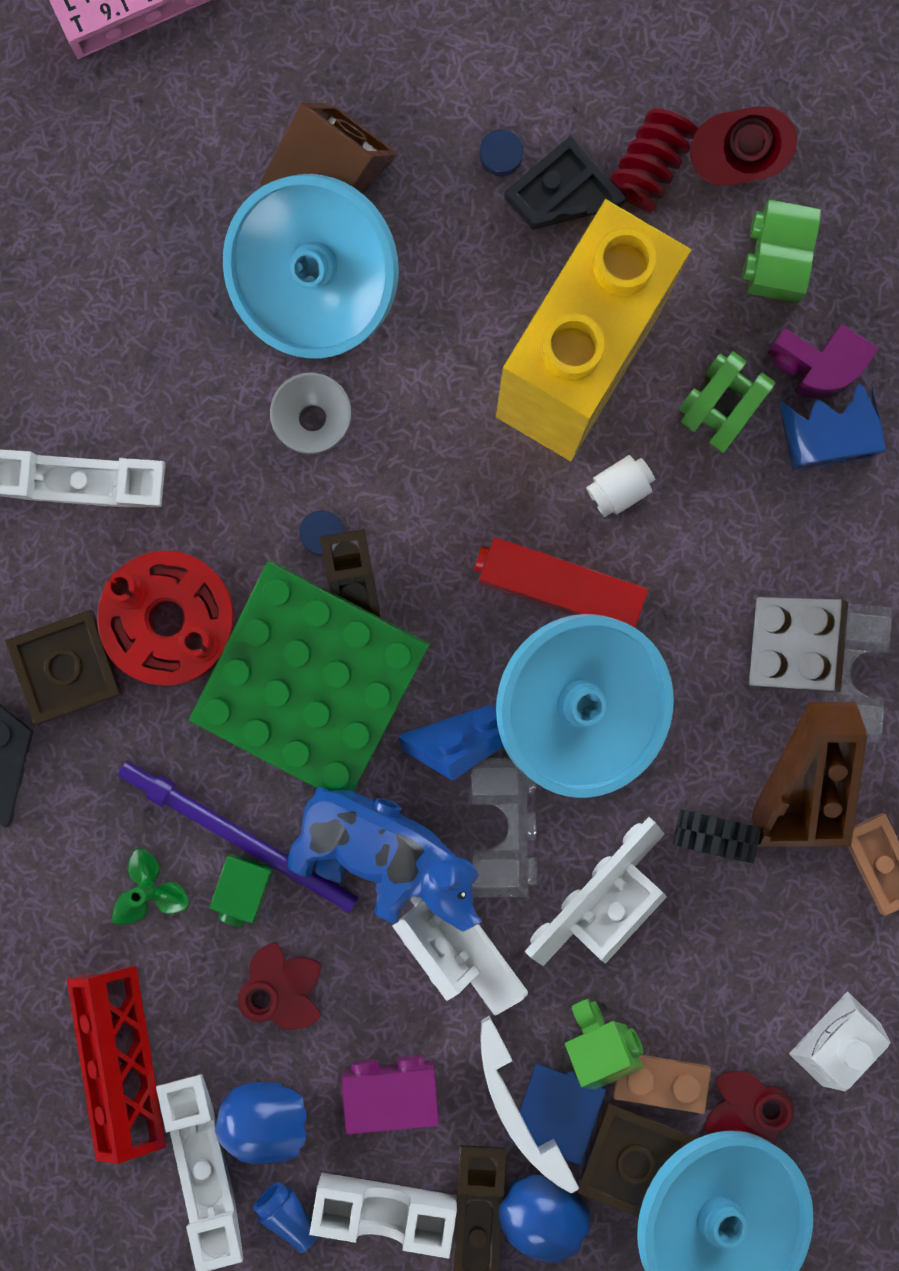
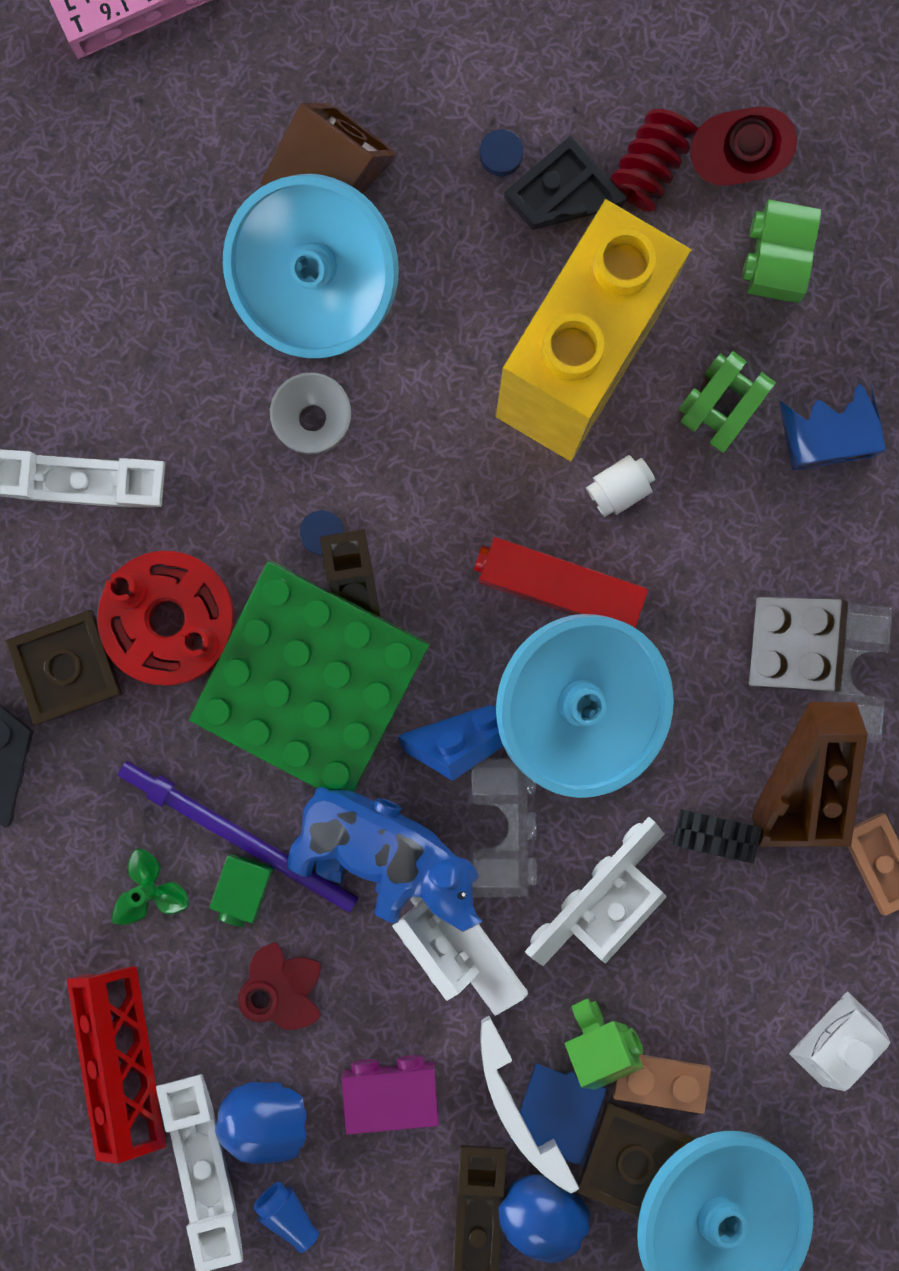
white arch [309,1172,457,1259] -> none
dark red plate [704,1071,795,1145] -> none
magenta brick [767,324,879,398] -> none

